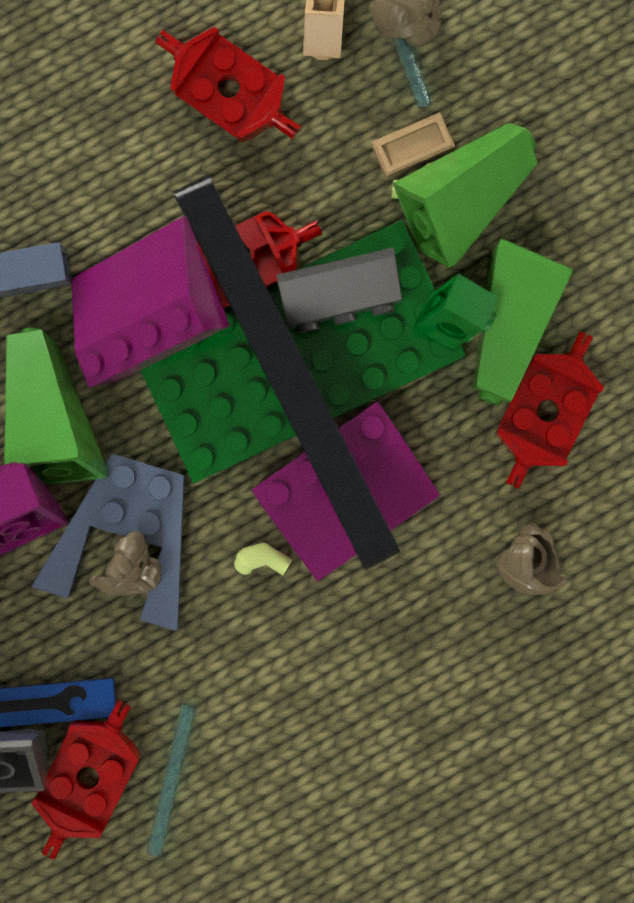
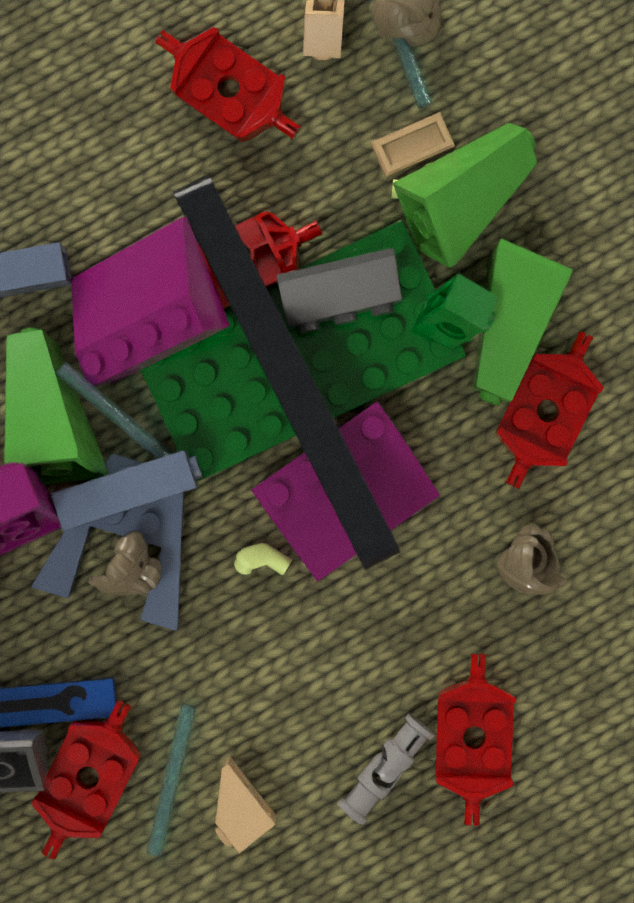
none -> sand blue brick [51,450,203,531]
none -> clear light blue piece [56,362,173,459]
none -> tan slope [215,757,277,853]
none -> light grey piece [337,714,435,825]
none -> red plate [435,653,516,826]

